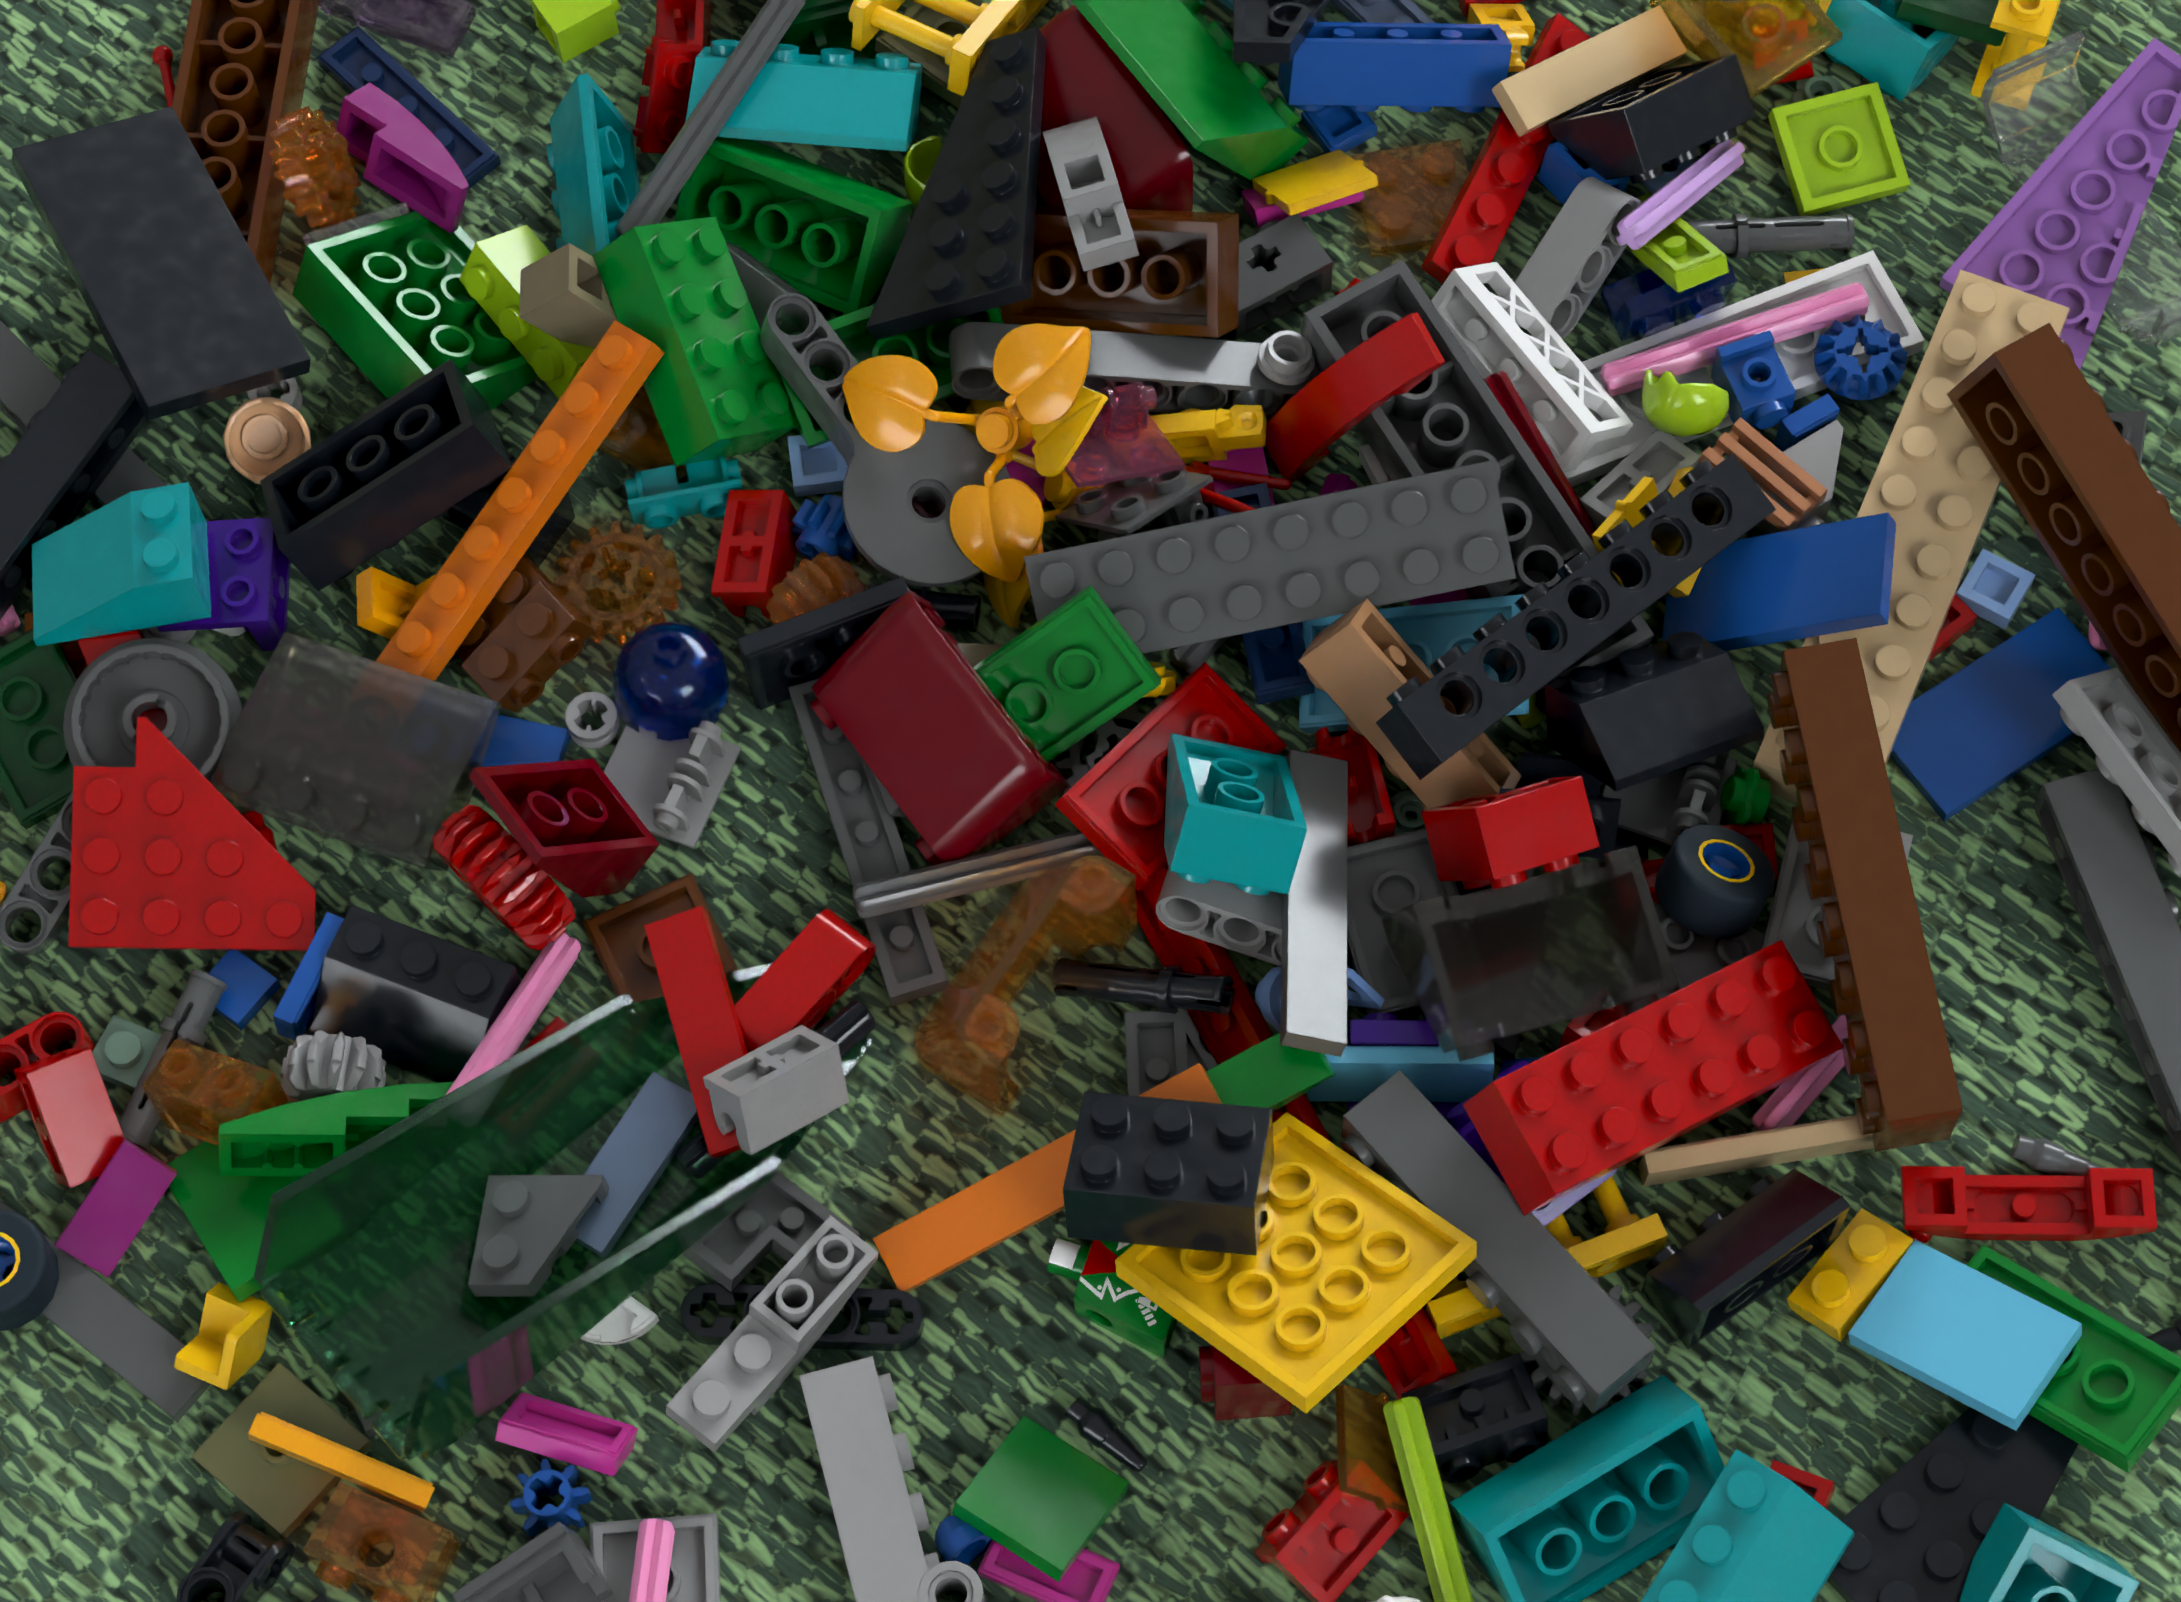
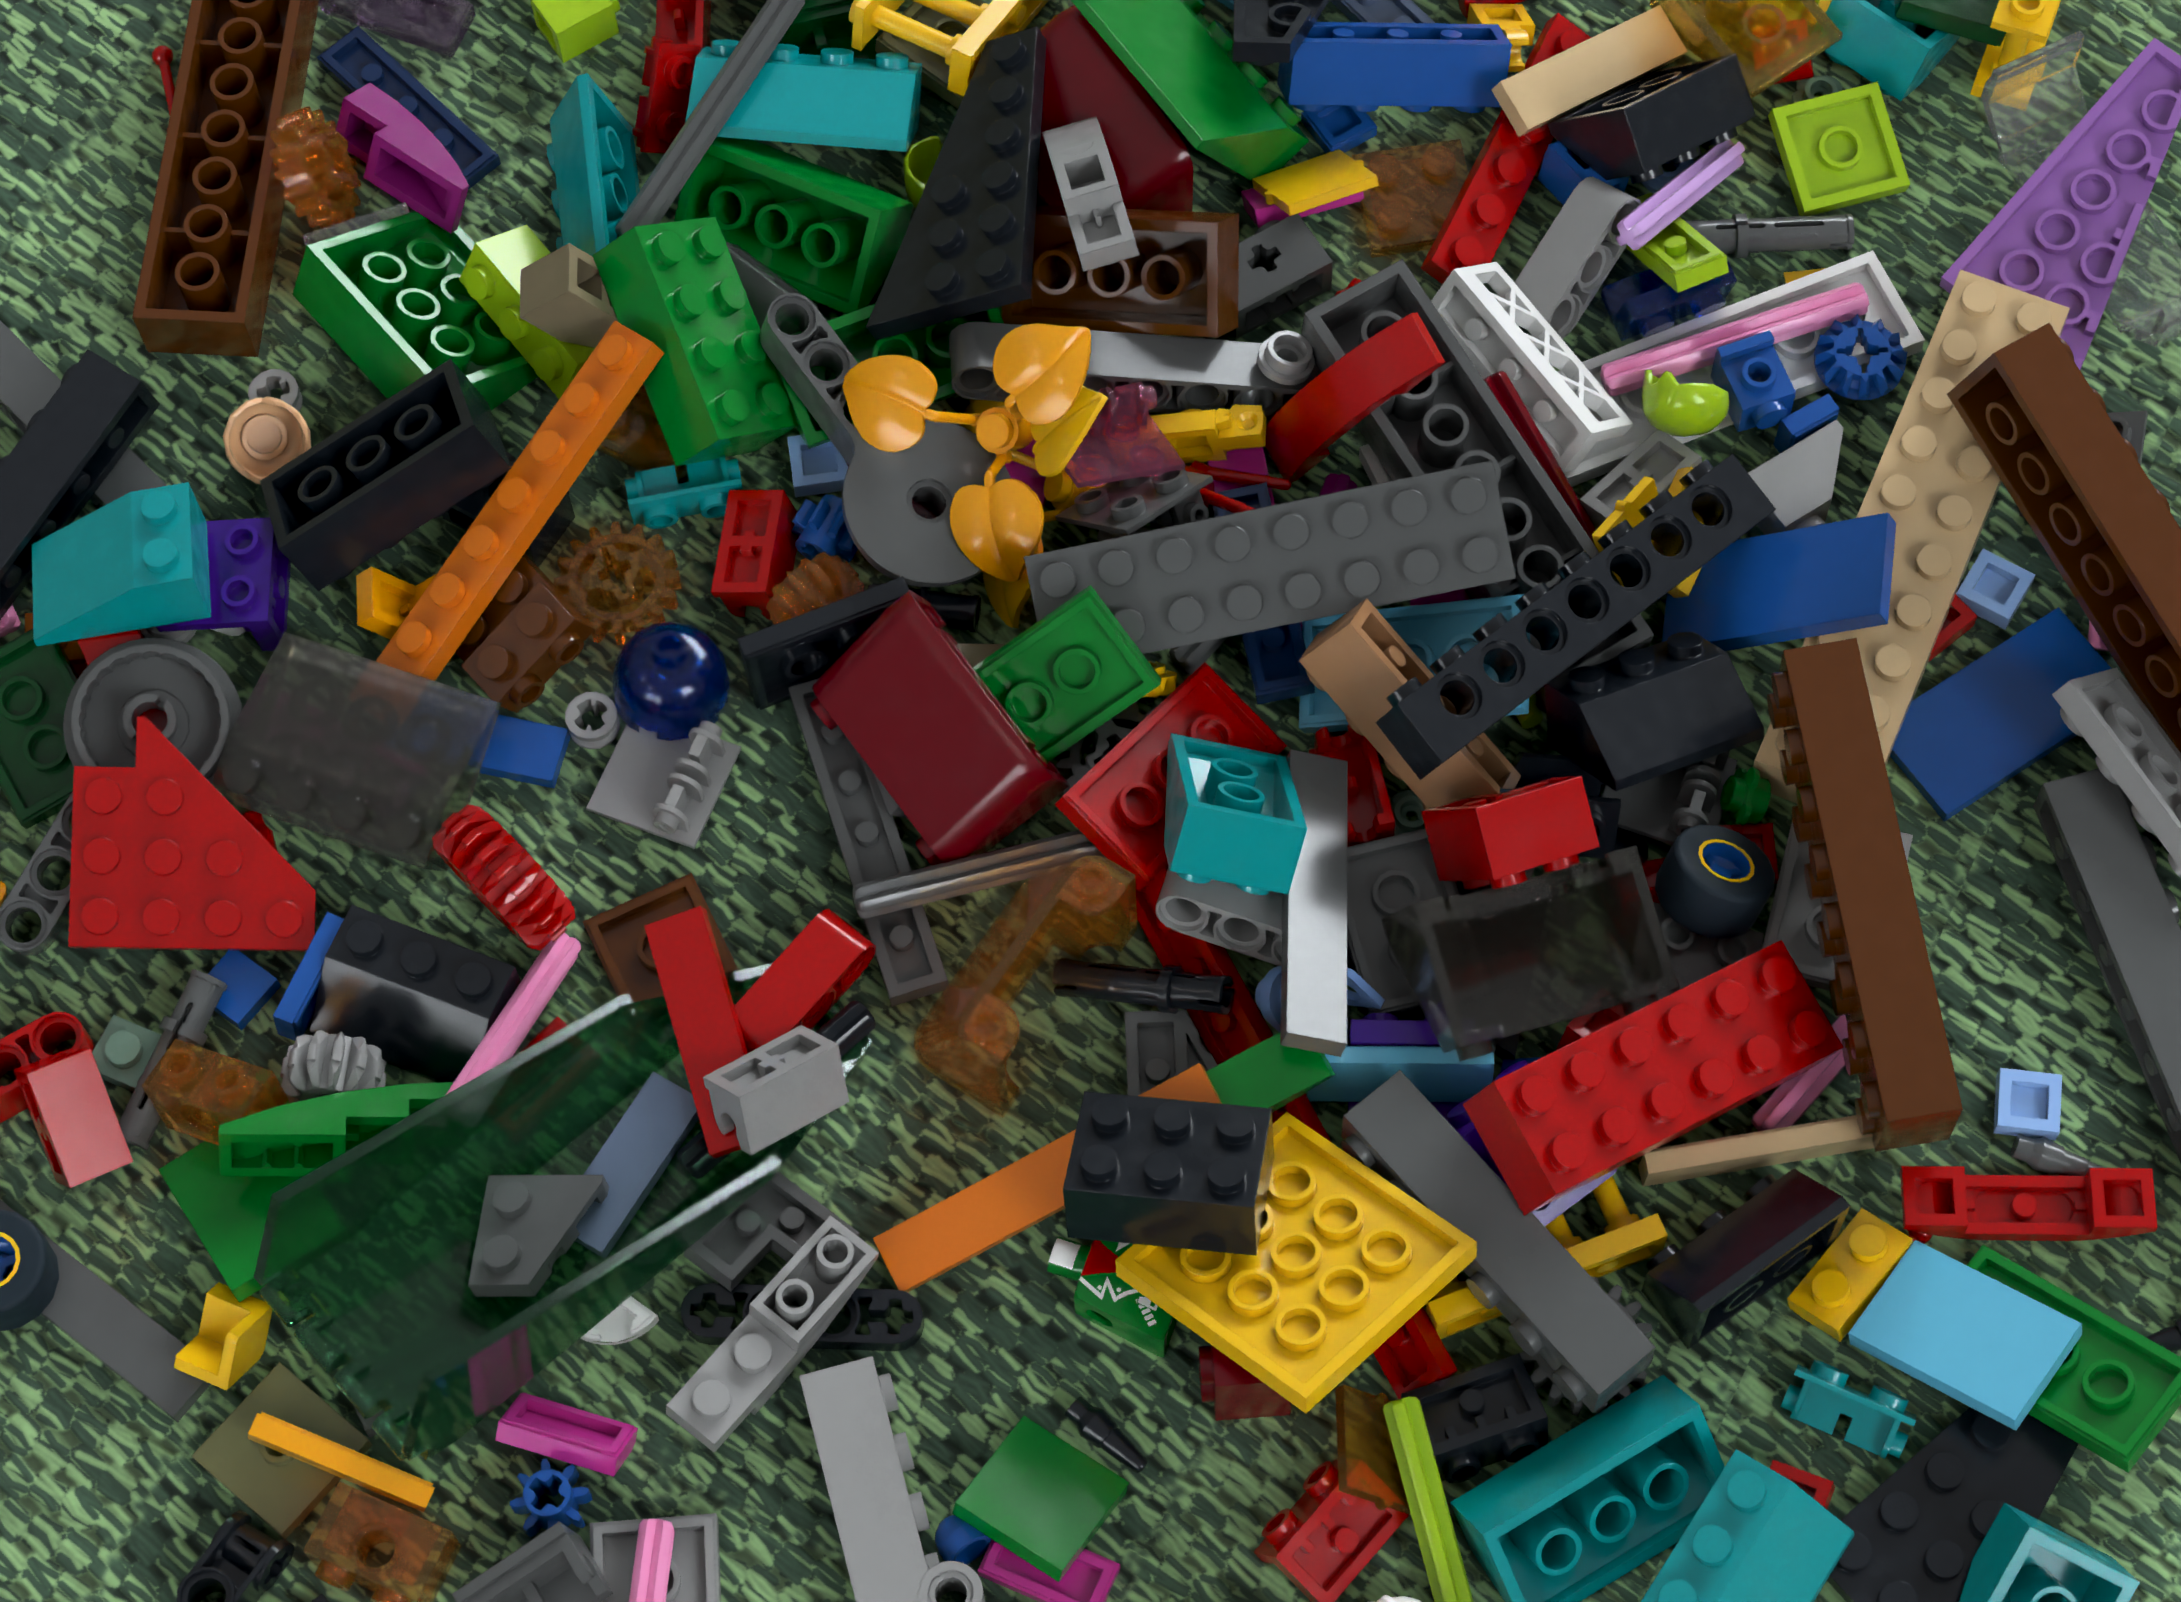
black tile [12,107,311,421] -> none
magenta tile [55,1138,177,1277] -> none
dark red slope [468,759,659,898] -> none
nougat tile [1699,417,1828,532] -> none
none -> teal hinge [1780,1360,1916,1459]
none -> light blue plate [1993,1068,2062,1141]

